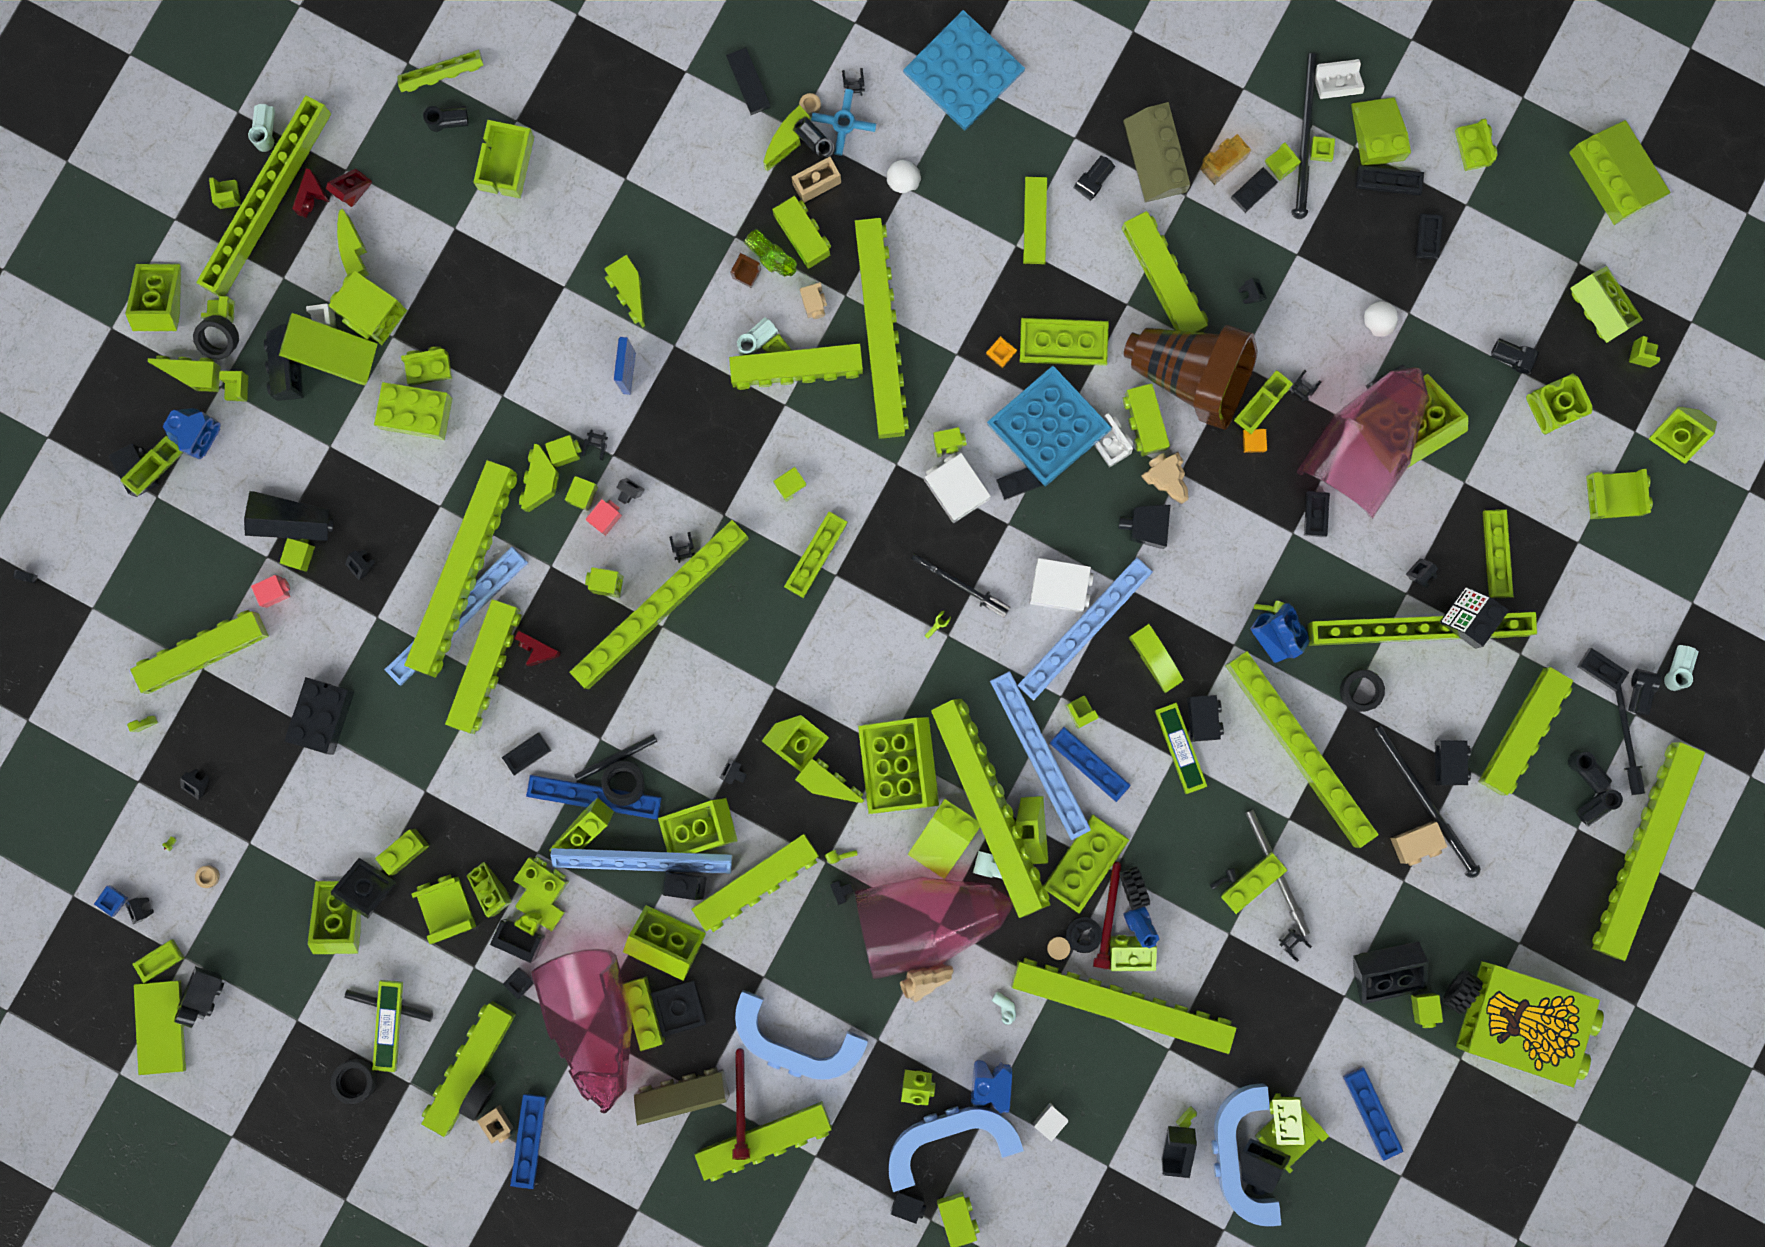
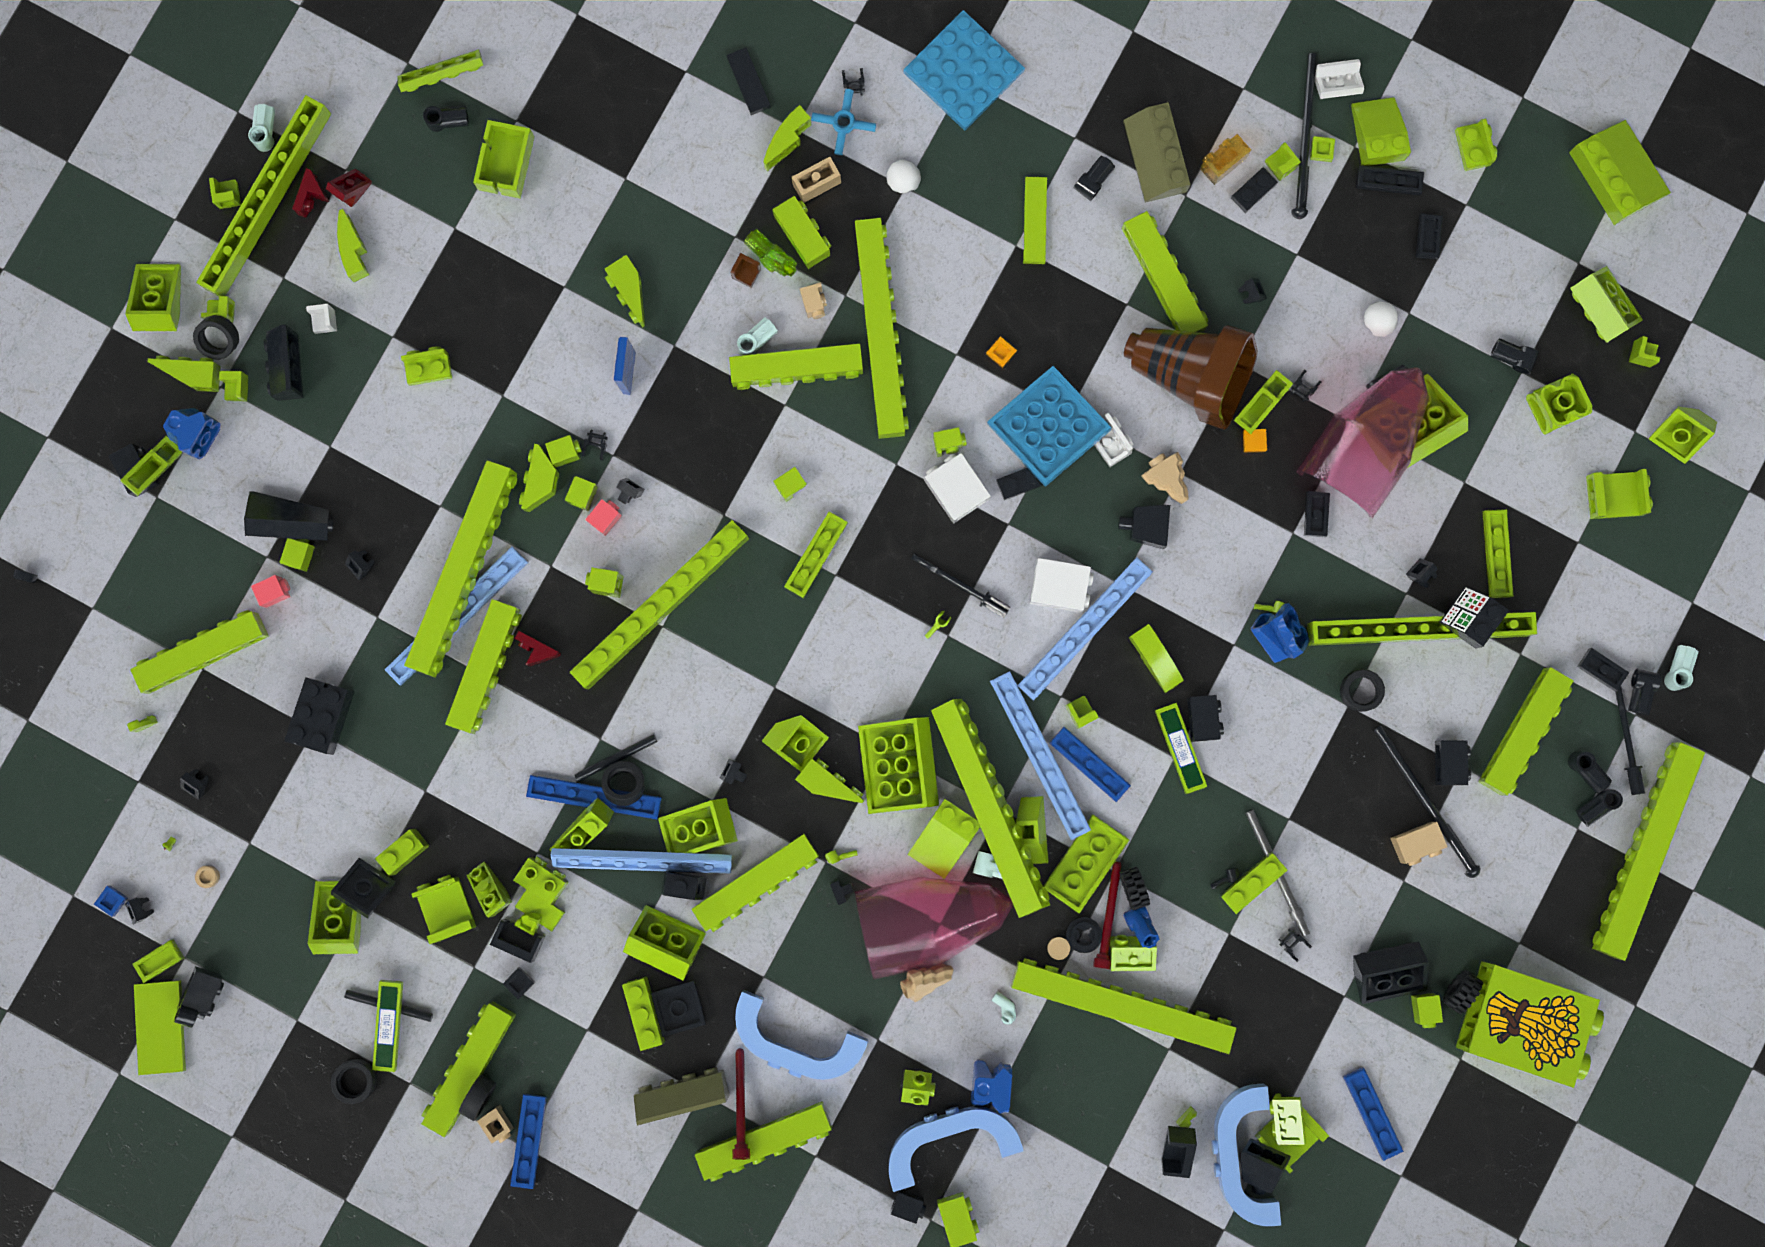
lime tile [279,313,377,386] -> none
lime brick [328,270,408,345] -> none
lime brick [374,382,453,441] -> none
black tile [502,732,552,776] -> none
clear pink windscreen [531,949,633,1114] -> none
black piece [669,532,695,563] -> none
lime tile [762,334,792,353] -> none
black piece [793,116,834,158] -> none
tan tile [799,93,821,117] -> none
lime tile [1020,318,1109,366] -> none
white panel [1033,1103,1068,1142] -> none
lime brick [1122,383,1170,456] -> none
lime brick [1225,651,1378,848] -> none

